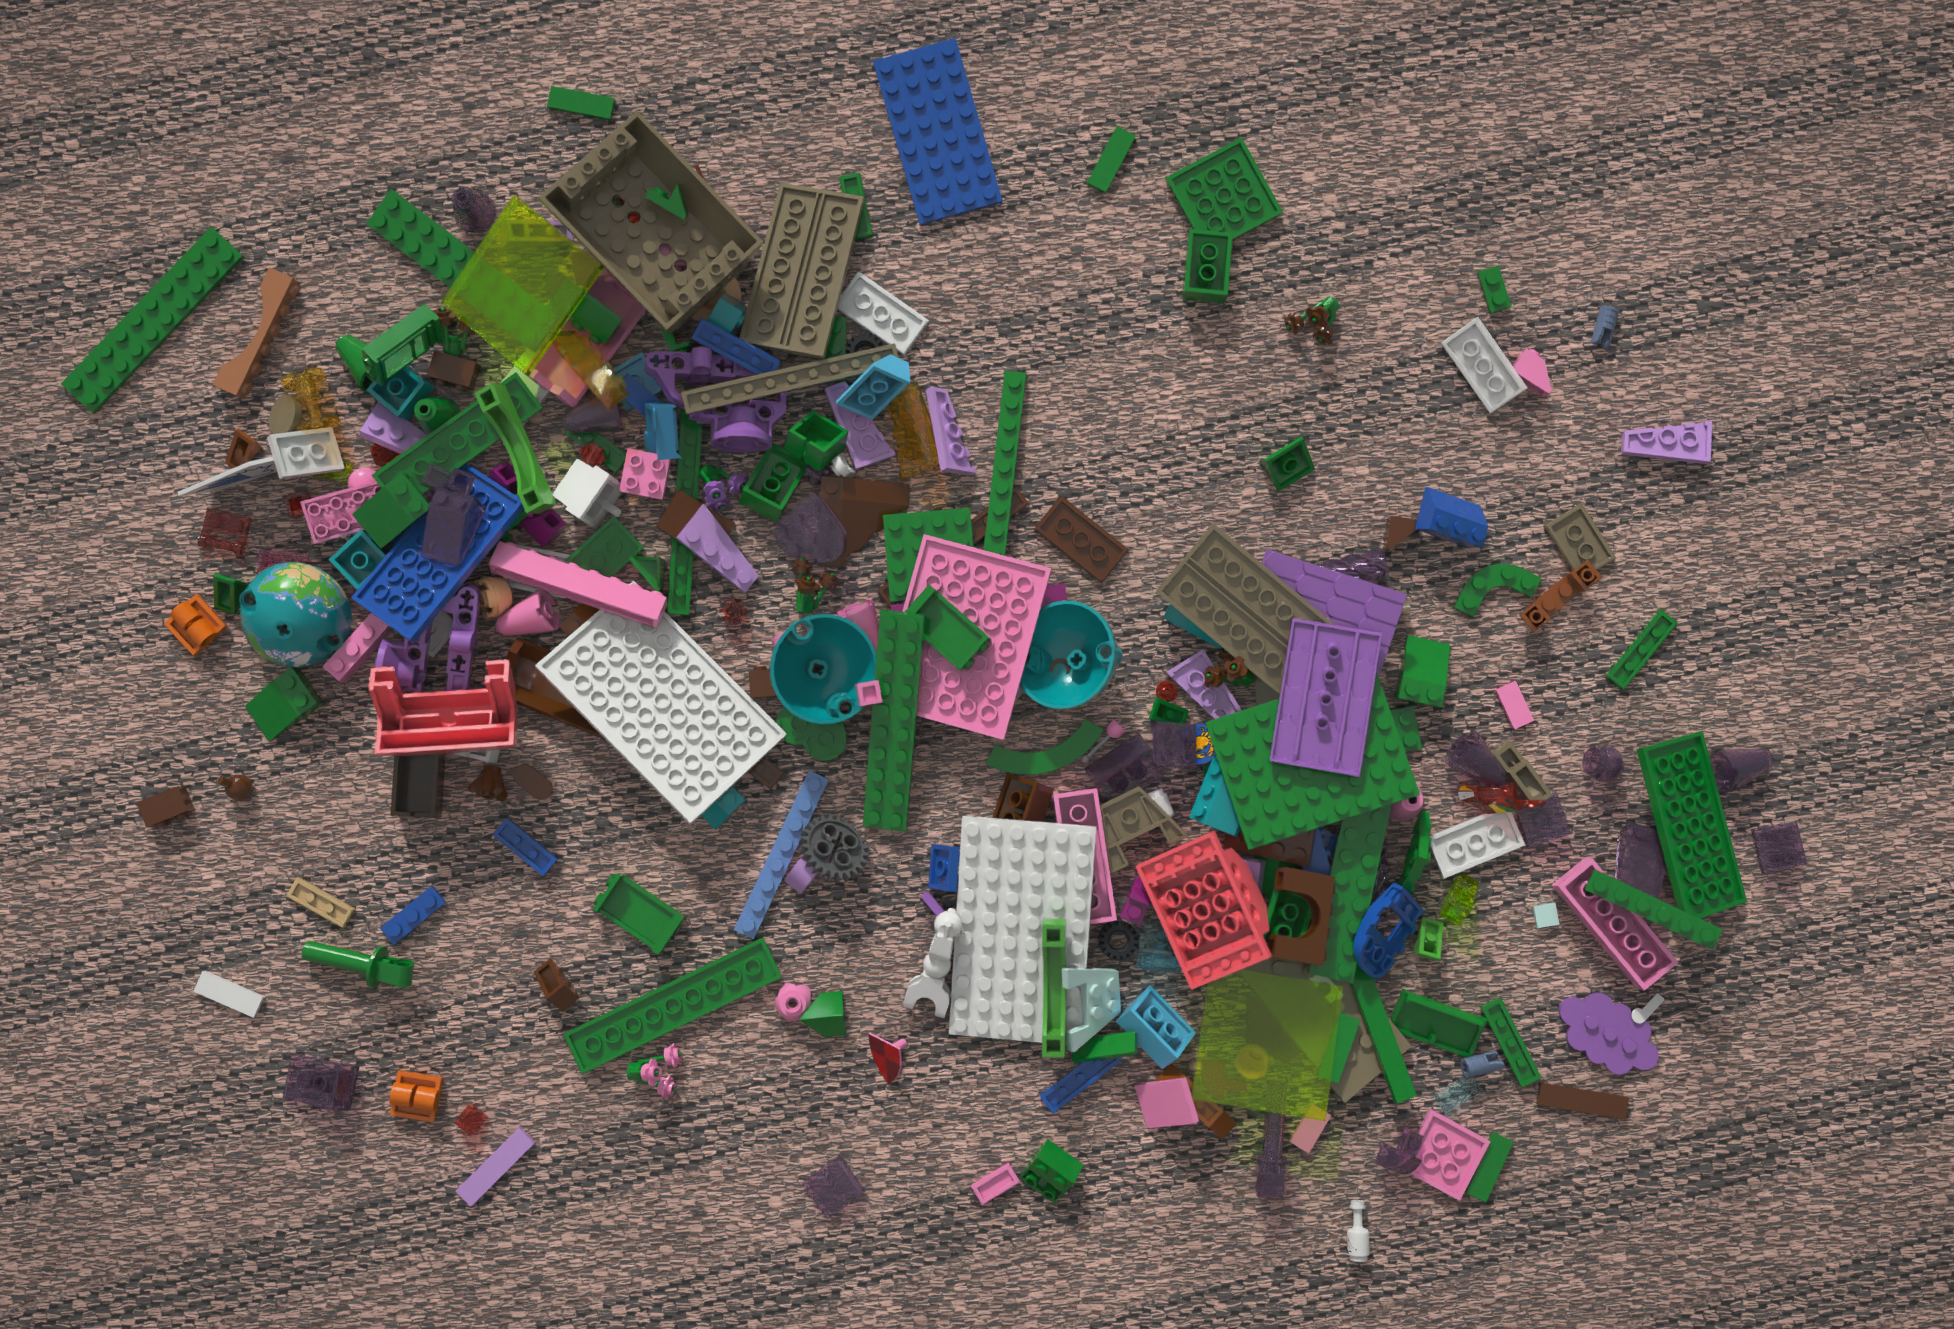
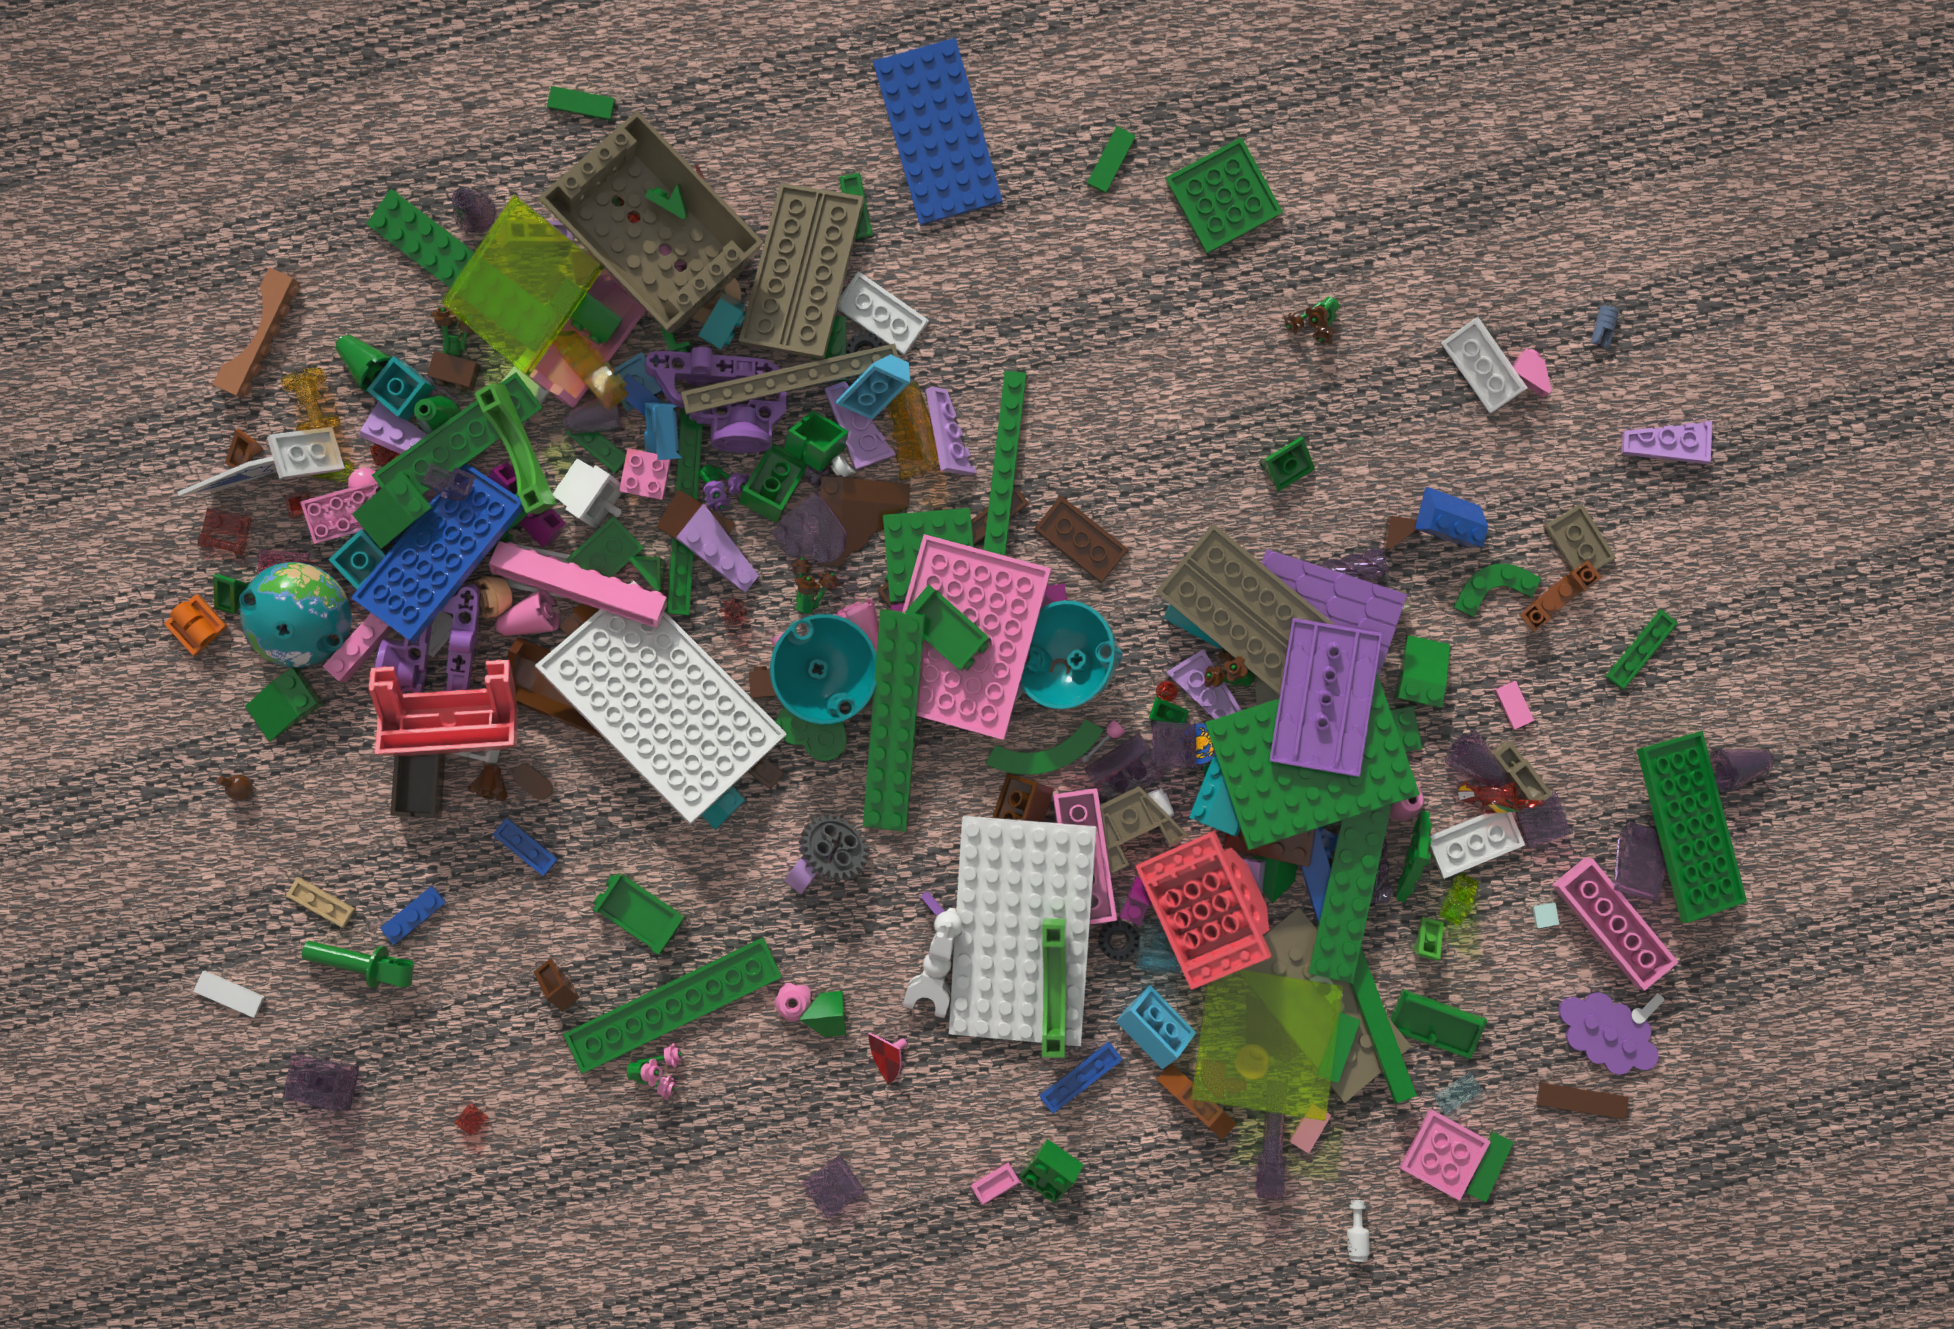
green plate [61,227,244,414] -> none
reddish brown brick [137,786,195,830] -> none
dark tan tile [269,394,302,434] -> none
green door [362,304,443,386] -> none
orange plate [389,1070,443,1122] -> none
clear purple slope [421,488,486,567] -> none
lavender tile [456,1127,535,1207] -> none
clear red gear [578,442,607,468] -> none
blue plate [691,317,780,375] -> none
medium blue plate [734,770,829,939] -> none
bright pink plate [855,680,882,706] -> none
blue plate [928,844,960,892] -> none
light aqua wing [1061,967,1121,1052] -> none
green tile [1072,1031,1138,1064] -> none
bright pink tile [1134,1078,1199,1128] -> none
green slope [1181,229,1233,304] -> none
green slope [1263,890,1311,962] -> none
reddish brown arch [1266,867,1336,966] -> none
blue slope [1354,883,1425,978] -> none
clear purple brick [1374,1128,1424,1175] -> none
sand blue hinge [1460,1051,1505,1078] -> none
green plate [1477,266,1512,314] -> none
green plate [1480,997,1542,1088] -> none
clear purple piece [1582,745,1624,783] -> none
green plate [1584,869,1723,950] -> none
clear purple plate [1751,821,1807,873] -> none

